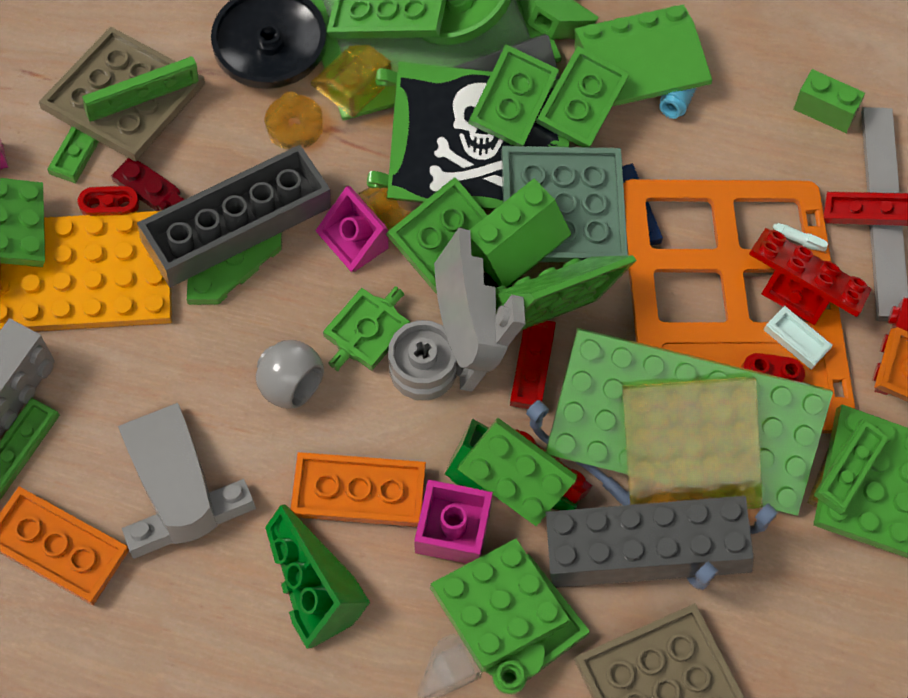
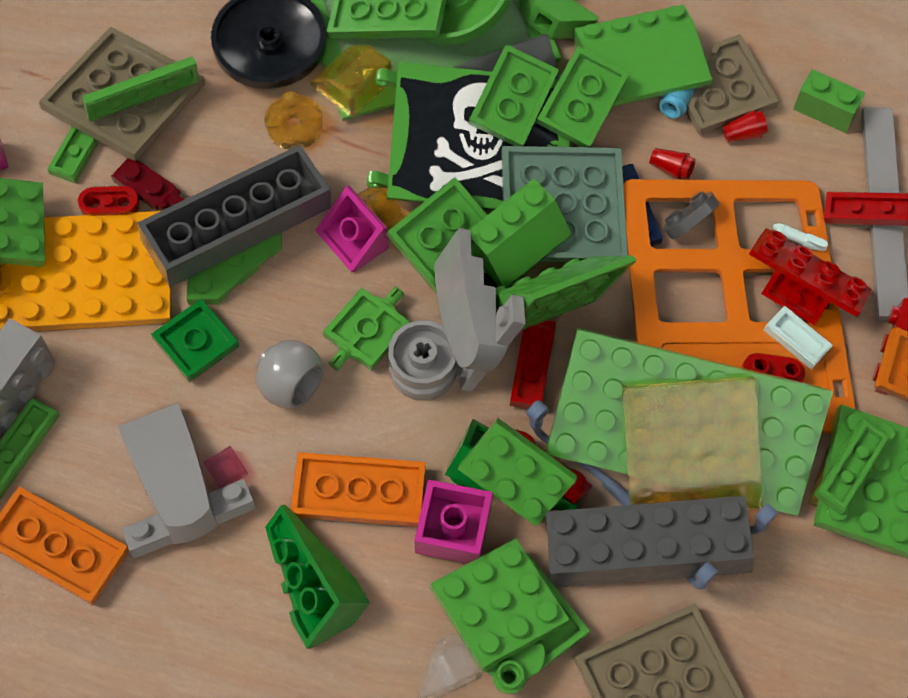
none -> green plate [151,299,239,383]
none -> clear pink tile [203,445,248,489]
none -> red cone [649,148,696,180]
none -> dark grey plate [664,191,719,239]
none -> dark tan plate [686,34,779,135]
none -> red cone [722,110,768,143]

